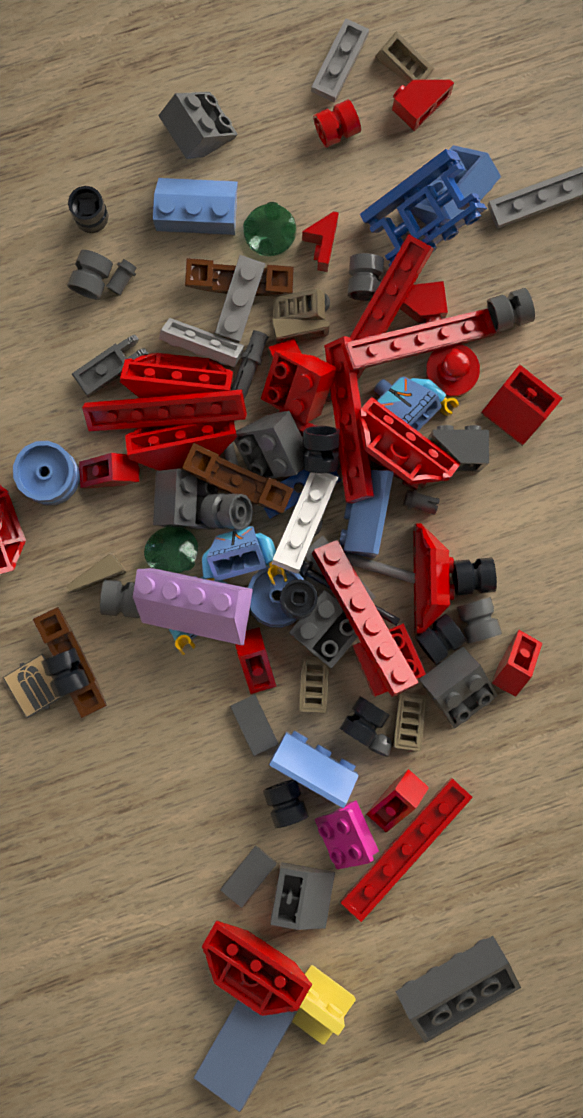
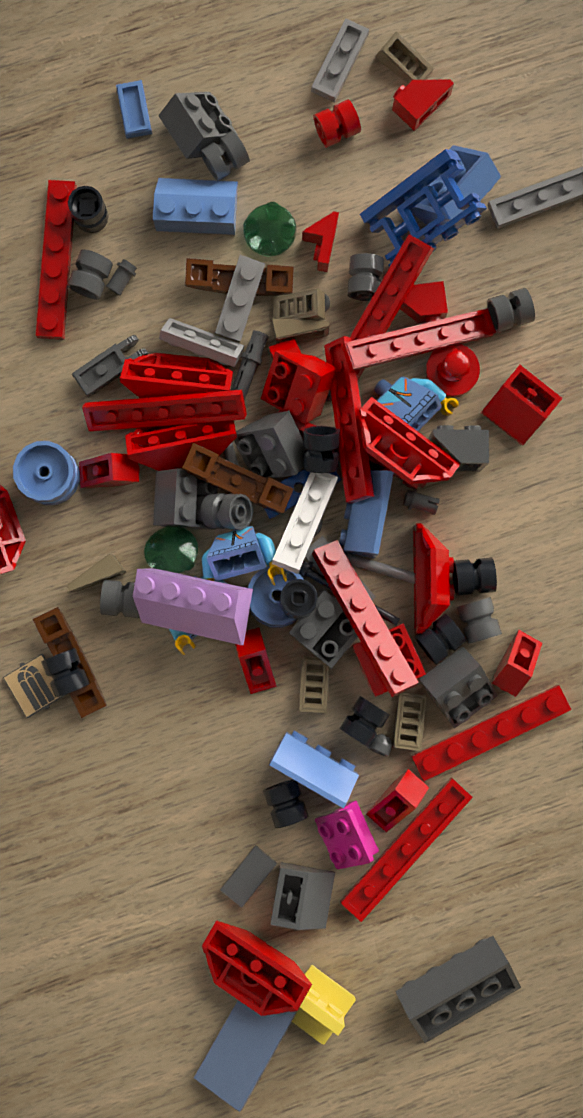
dark grey tile [230,694,279,756] -> none
none -> red plate [36,180,77,340]
none -> medium blue tile [116,80,152,139]
none -> dark grey wheel [200,130,250,181]
none -> red plate [411,685,571,781]

